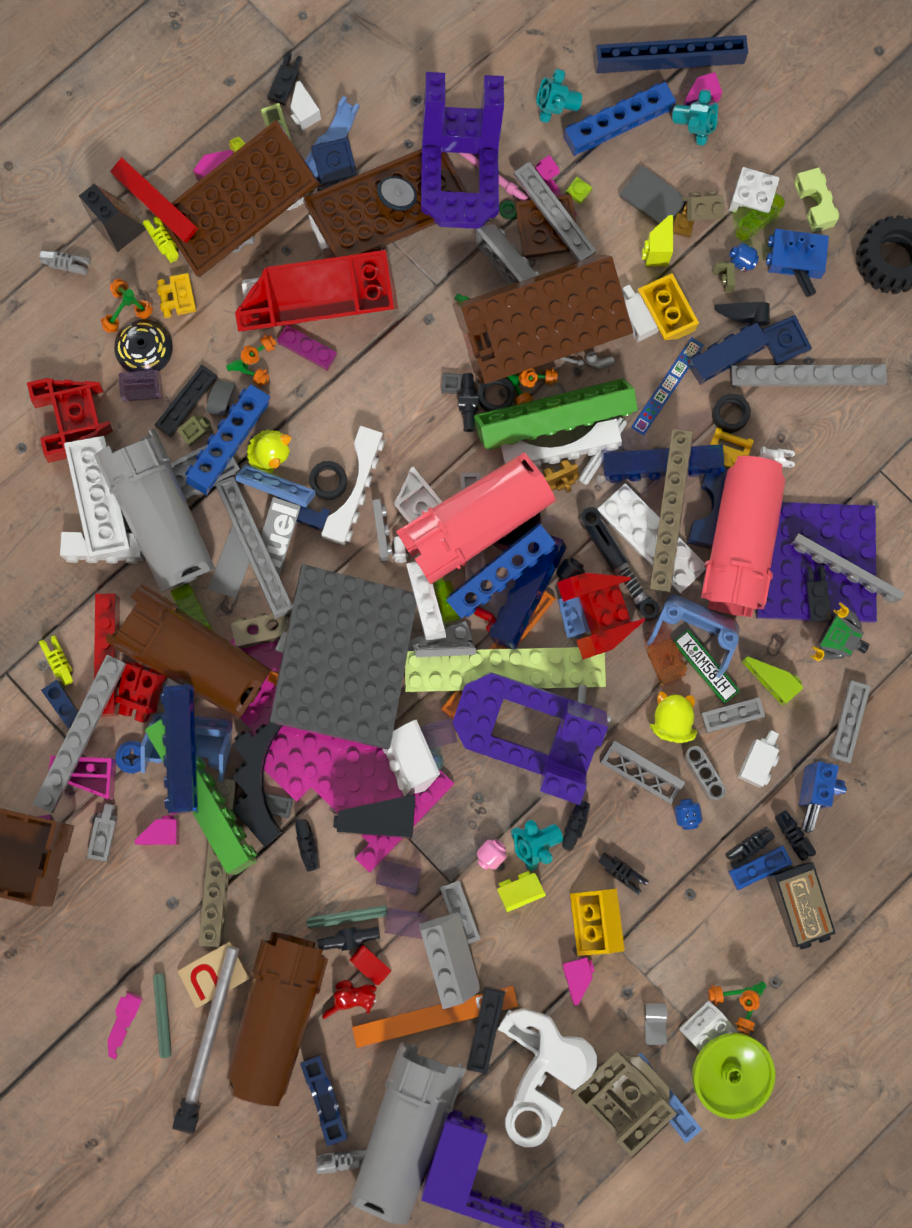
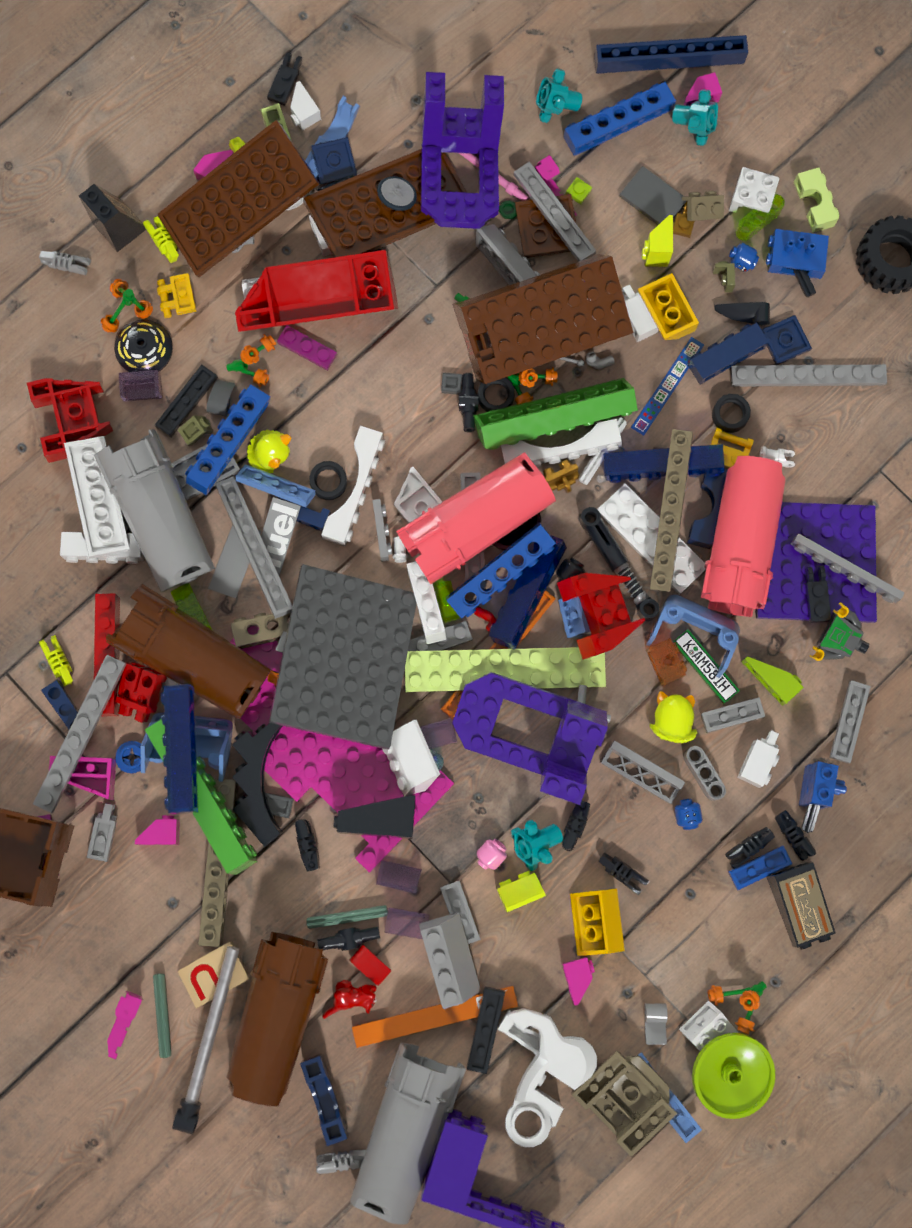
red tile [110,157,199,243] -> none
light grey tile [412,642,476,657] -> none

